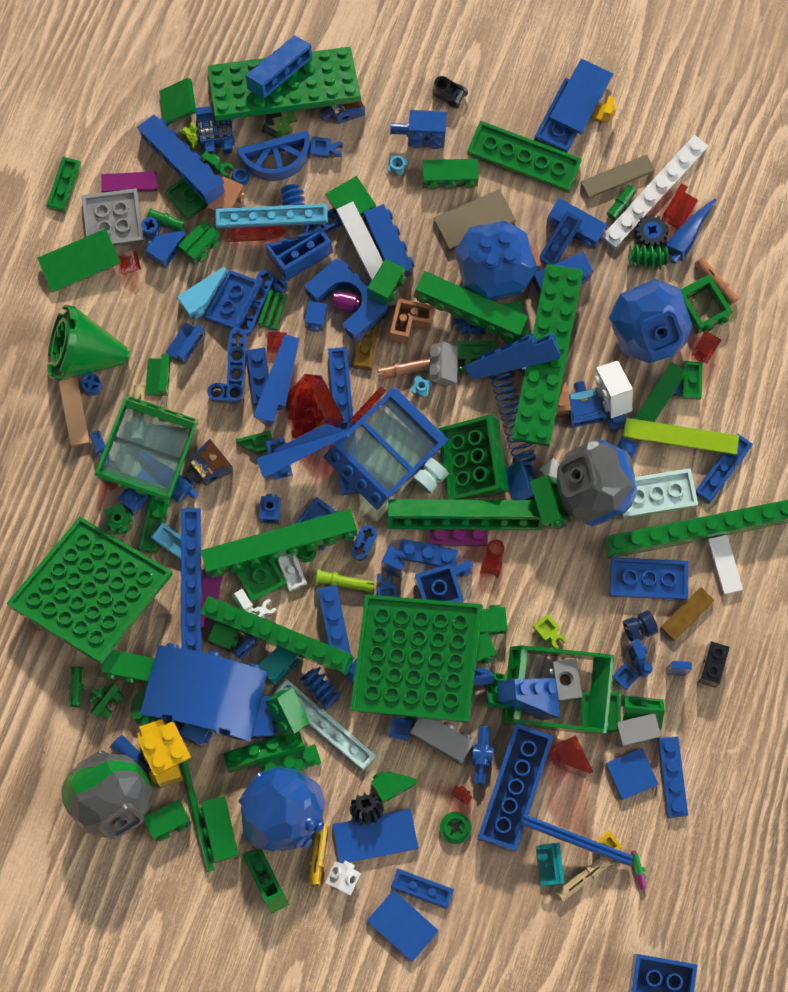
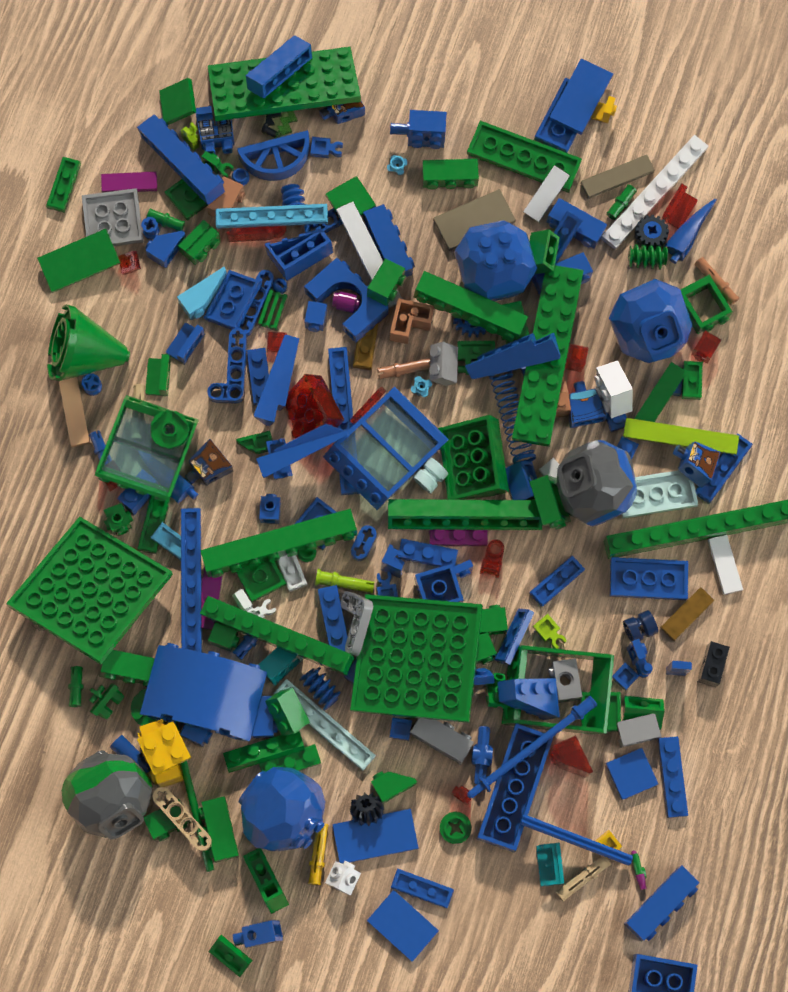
black piece [433,76,468,109] -> none
none -> green plate [151,410,190,450]
none -> tan beam [153,787,212,851]
none -> green plate [208,935,253,977]
none -> blue torso [233,920,284,948]
none -> light grey beam [341,591,373,656]
none -> blue bar [467,696,597,798]
none -> blue tile [495,608,534,665]
none -> white tile [523,165,570,222]
none -> green brick [529,229,560,274]
none -> blue tile [529,555,585,607]
none -> clear red brick [565,344,588,372]
none -> blue brick [624,865,700,941]
none -> torso [673,442,721,488]

